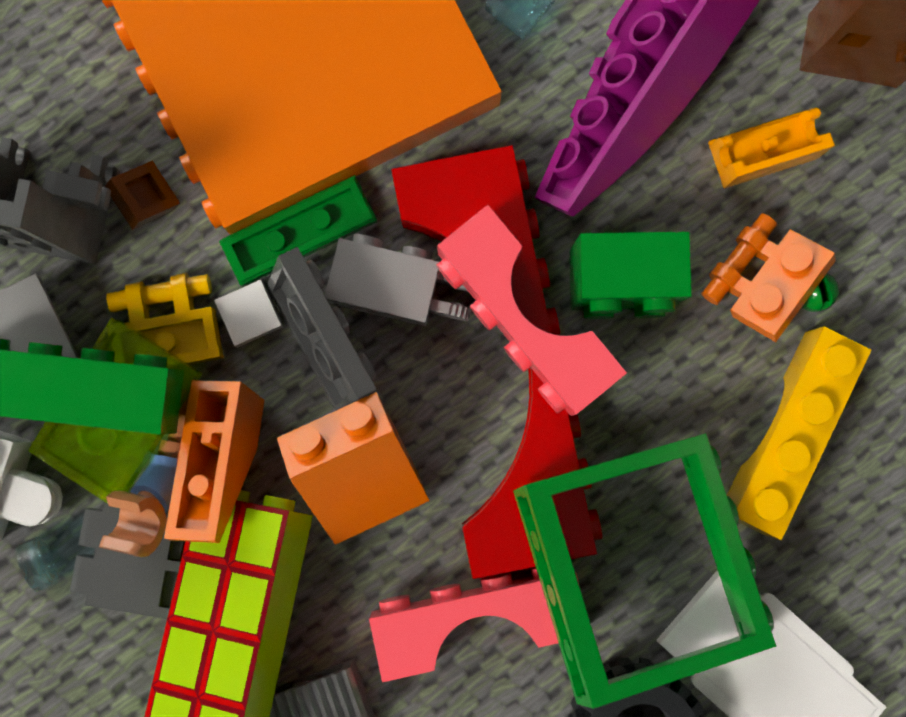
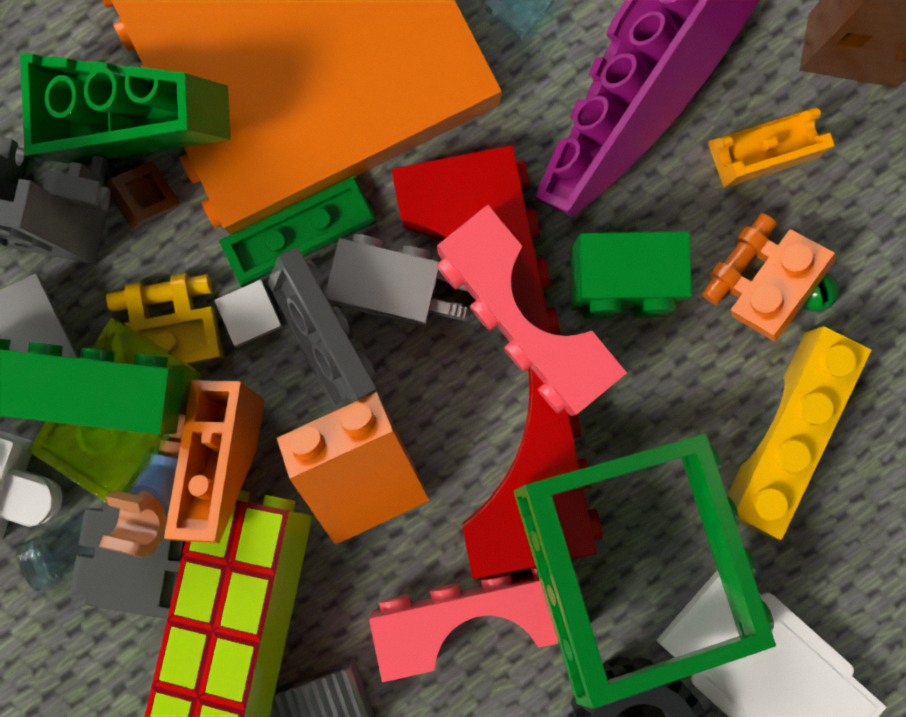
none -> green wedge [20,52,230,164]

